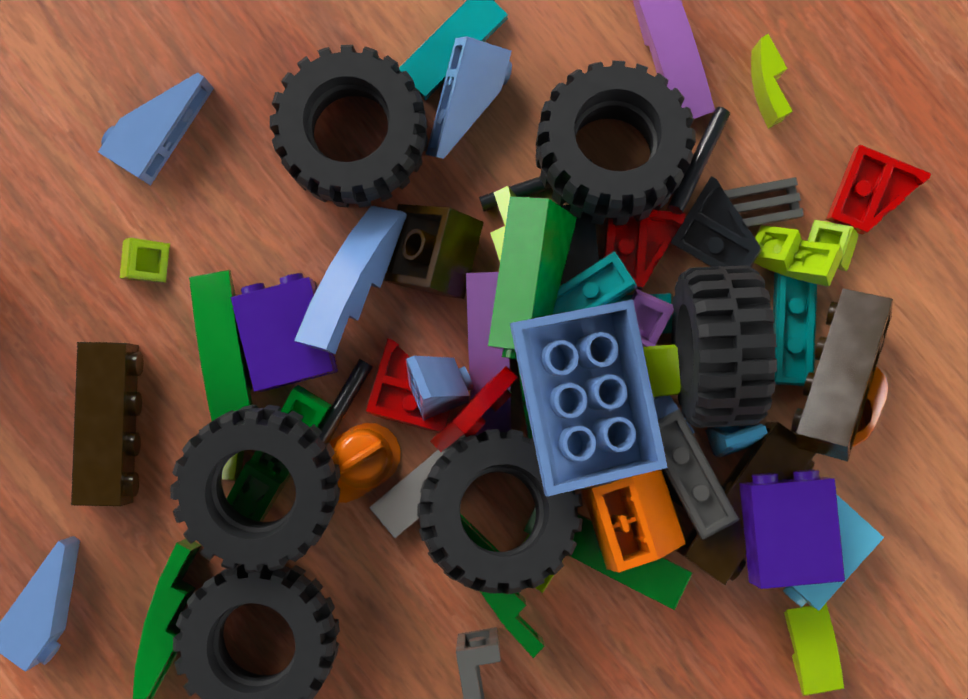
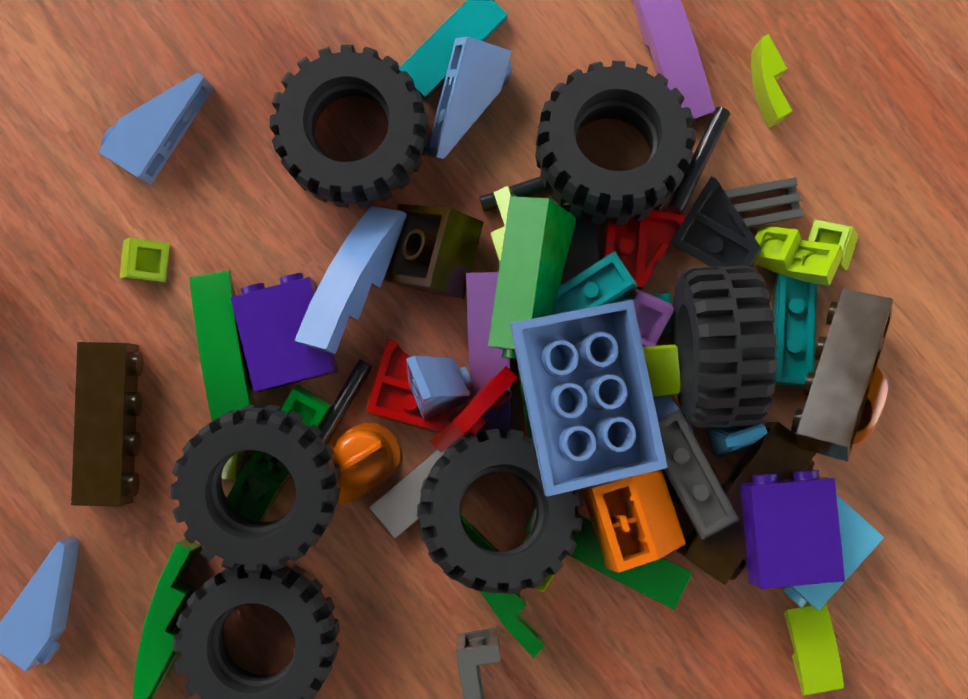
red wing [826,144,931,235] -> none

